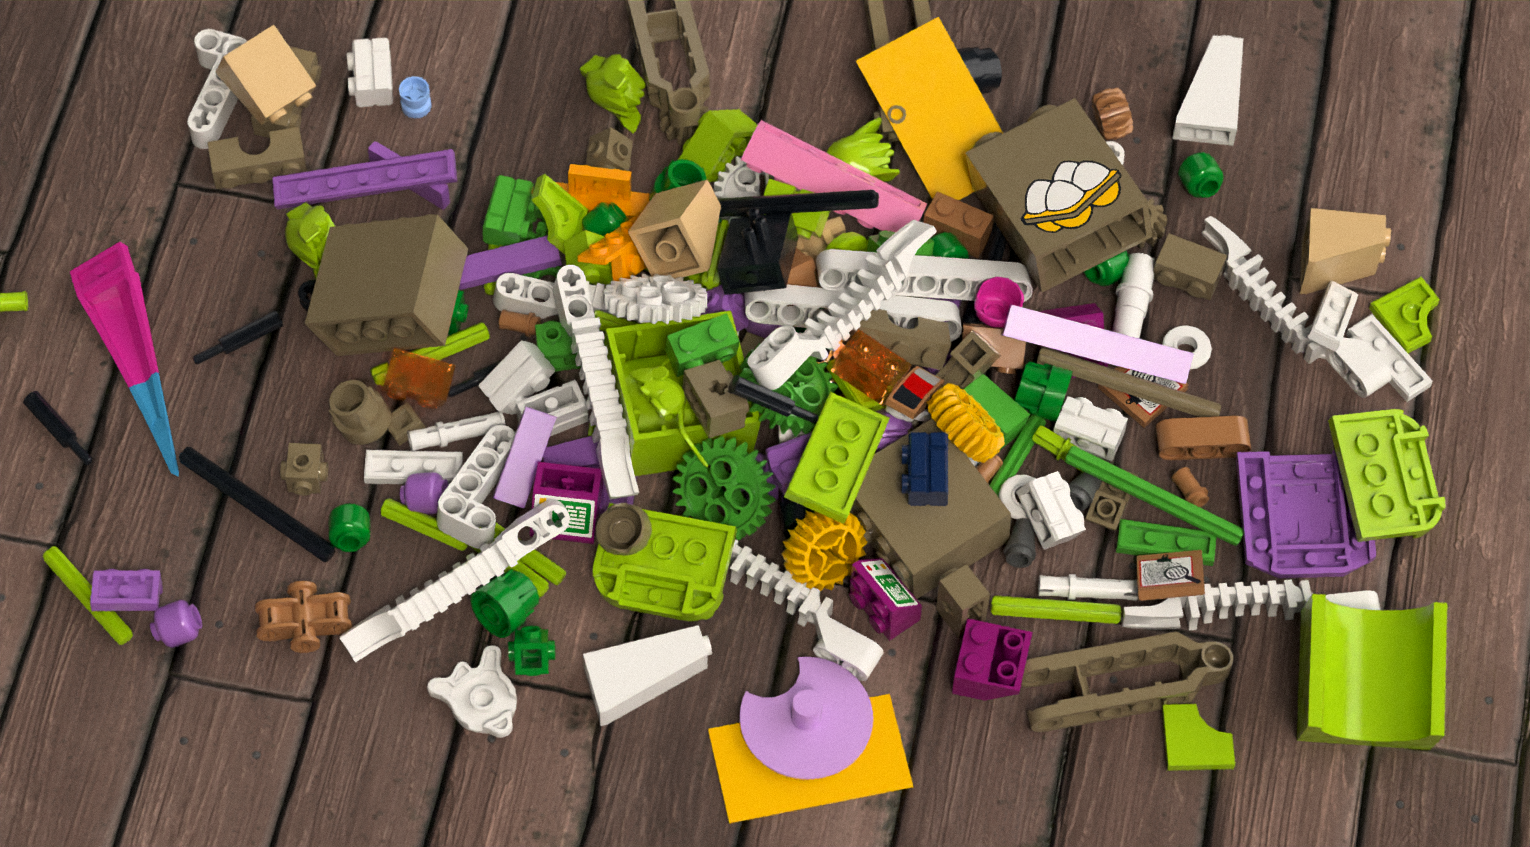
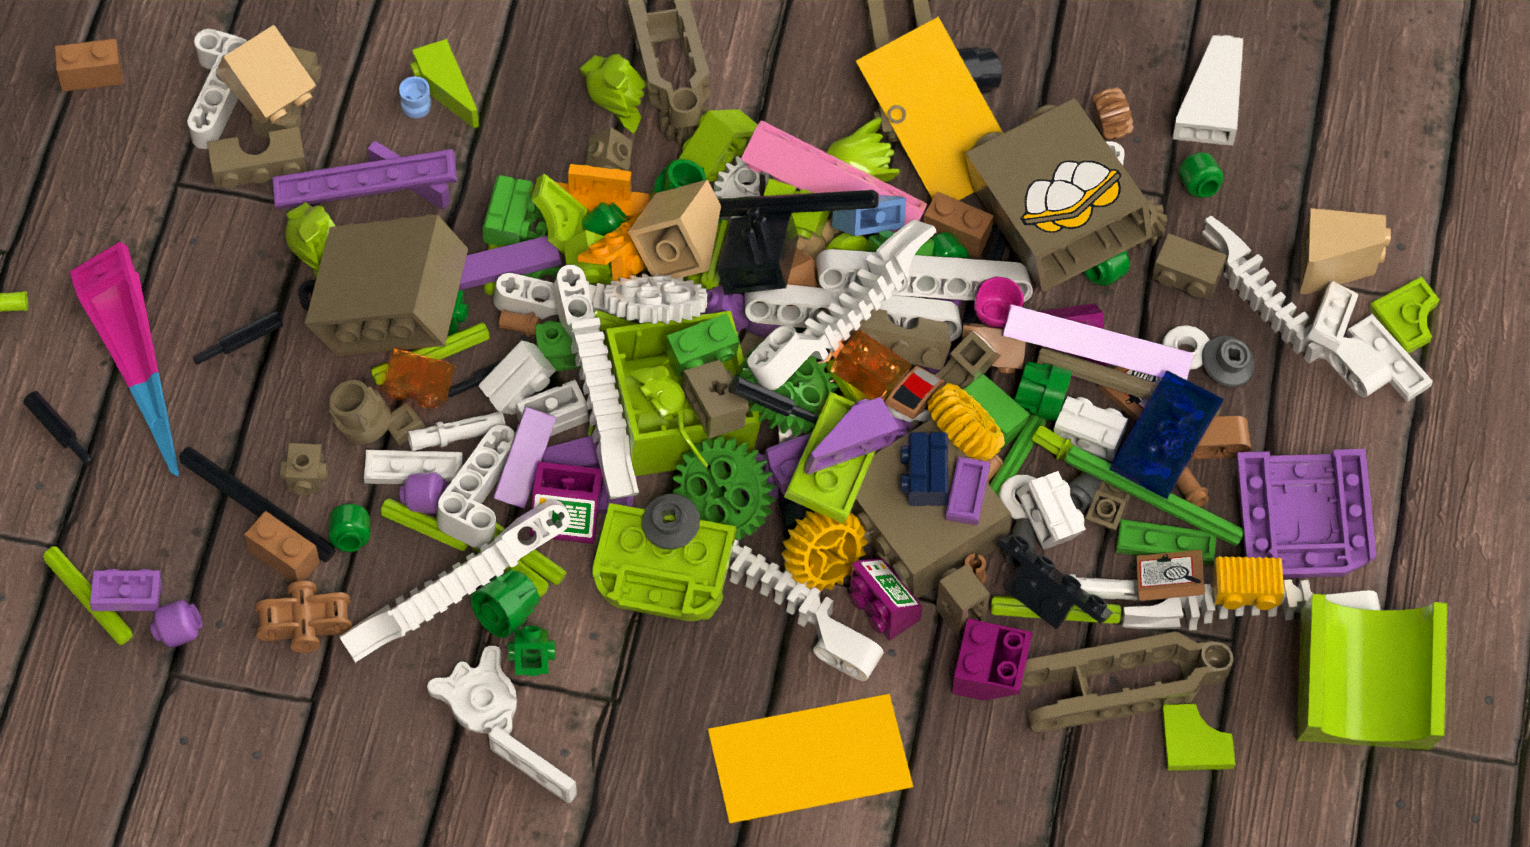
white brick [347,38,393,107] -> none
white slope [583,625,712,726] -> none
dark tan hair [596,503,652,556] -> none
lavender piece [740,657,873,780] -> none
white piece [1112,253,1155,339] -> none
lime plate [1328,409,1446,542] -> none
none -> medium nougat brick [55,39,123,92]
none -> medium nougat brick [244,511,320,582]
none -> lime slope [409,39,479,128]
none -> white tile [489,726,577,803]
none -> dark grey piece [642,494,700,549]
none -> medium lavender slope [804,397,899,475]
none -> medium blue slope [832,195,906,236]
none -> medium lavender tile [946,457,990,525]
none -> medium nougat pin [965,553,987,585]
none -> black bracket [997,534,1113,629]
none -> clear blue tile [1110,370,1224,499]
none -> dark grey piece [1202,336,1254,387]
none -> yellow brick [1212,556,1284,610]

